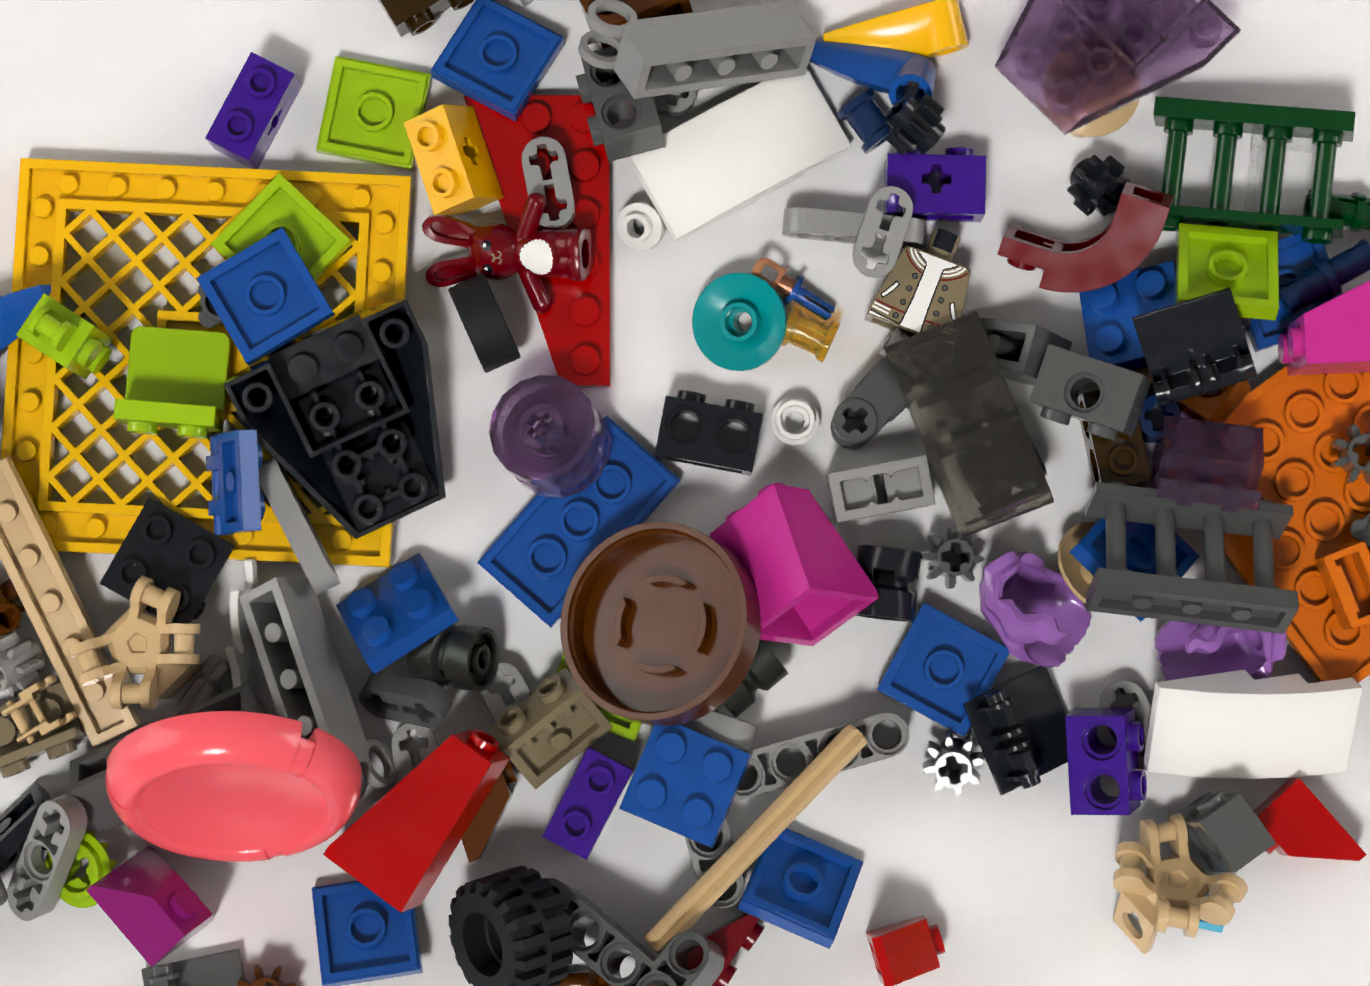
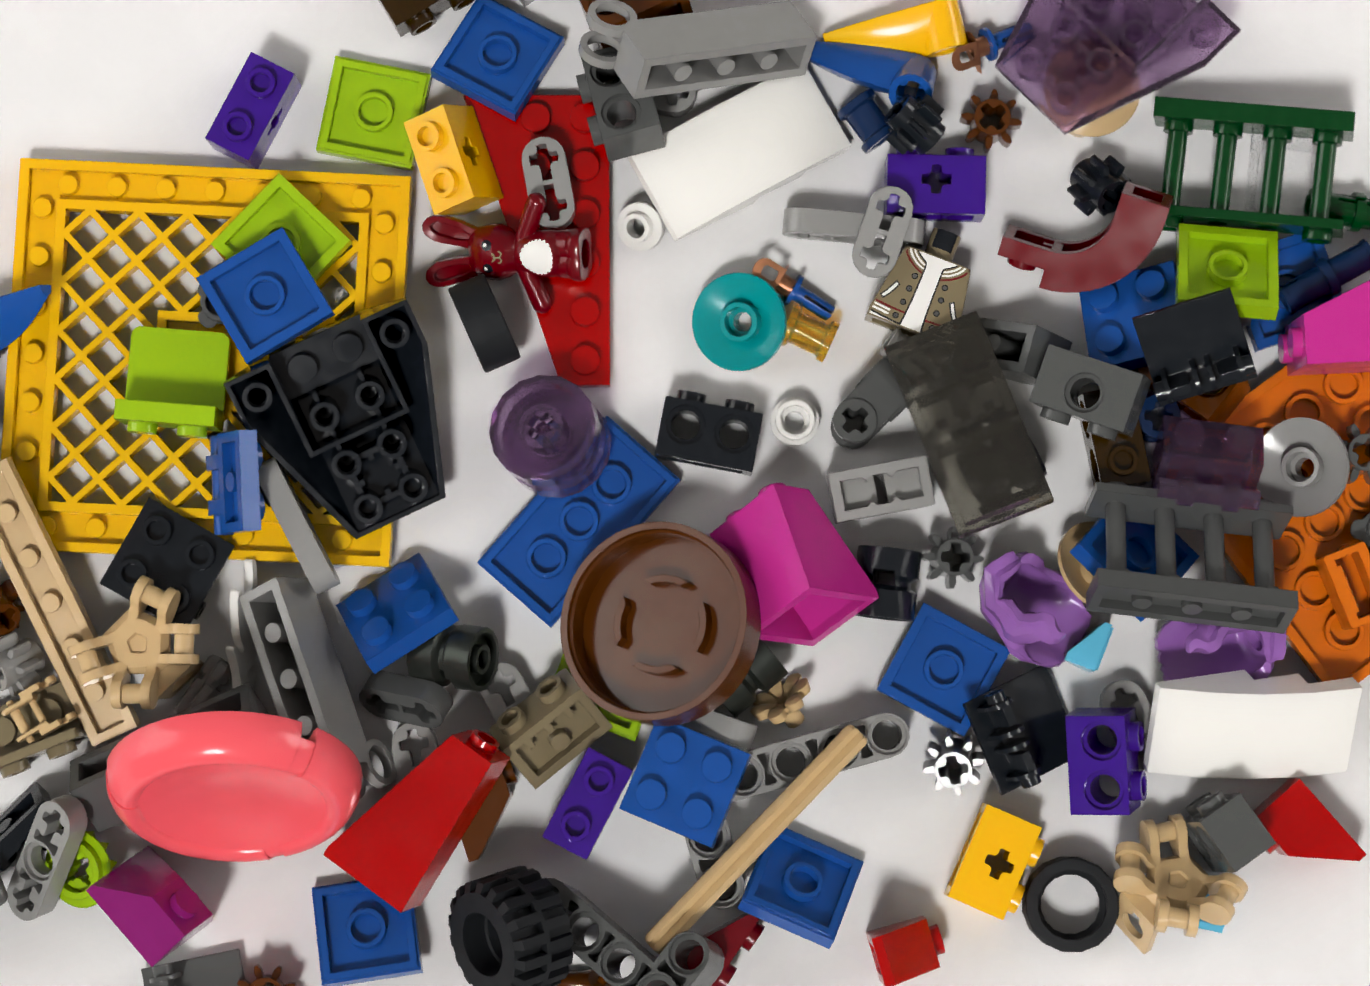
lime brick [16,293,113,379] -> none
none -> tan plant [750,673,811,728]
none -> yellow brick [944,803,1045,920]
none -> pearl gold piece [952,22,1031,74]
none -> reddish brown gear [959,89,1022,154]
none -> black tyre [1022,857,1119,952]
none -> medium azure slope [1064,622,1113,673]
none -> light grey dish [1253,417,1350,517]

